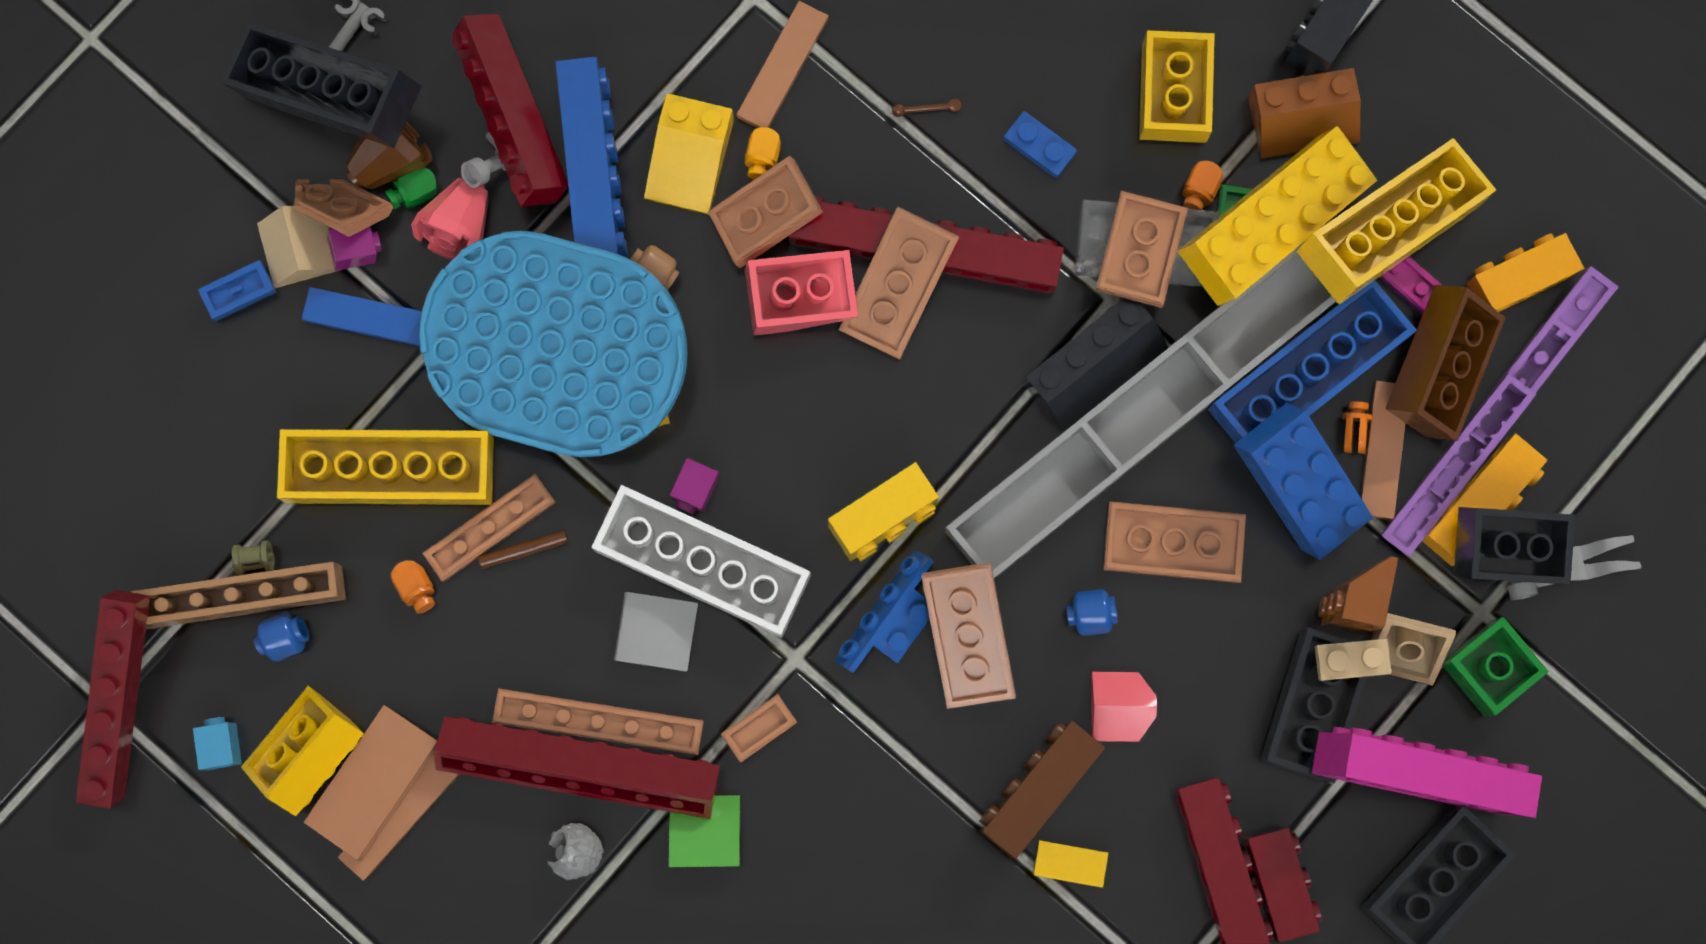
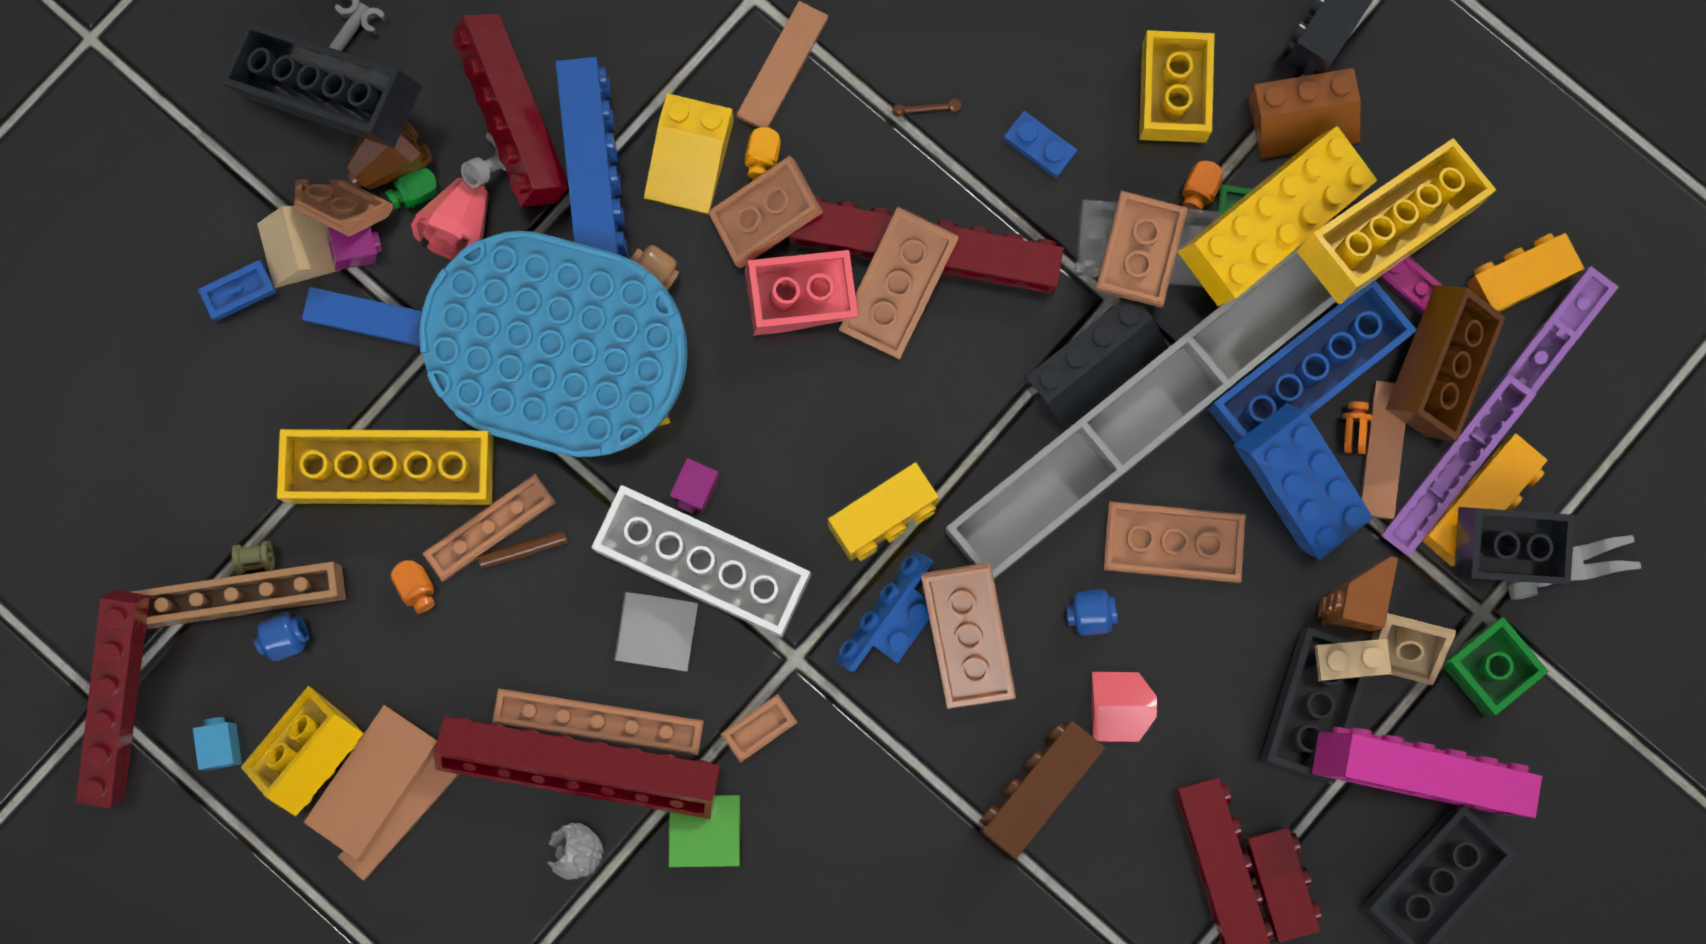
yellow tile [1033,840,1108,888] -> none

